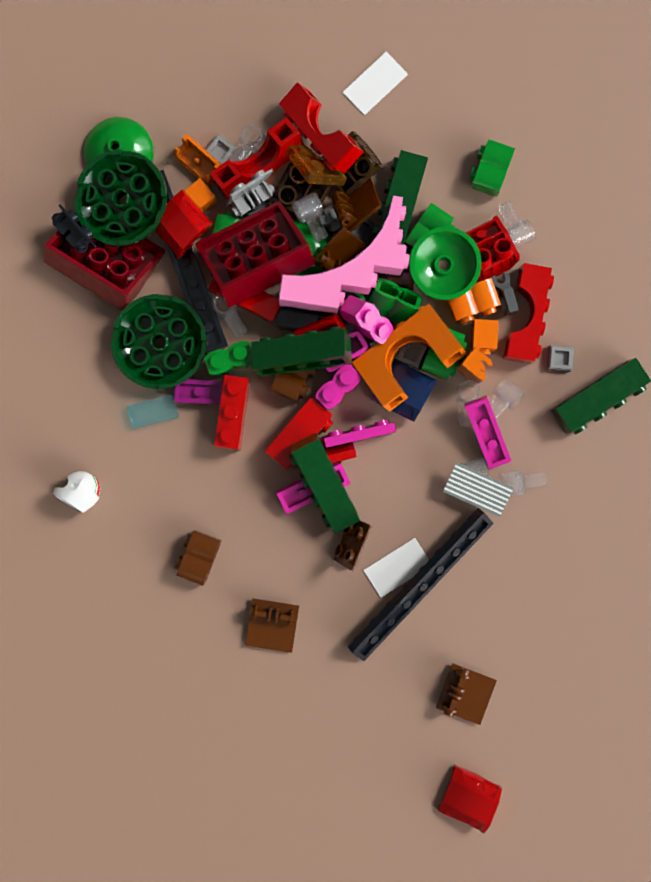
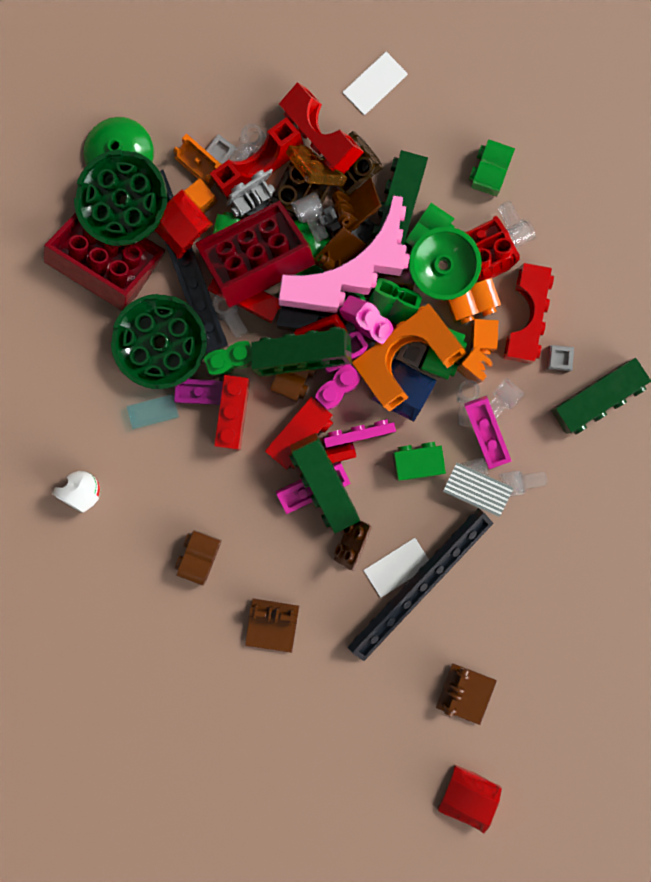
black hinge [51,204,97,253] -> none
dark grey plate [492,272,519,316] -> none
none -> green brick [393,442,446,481]

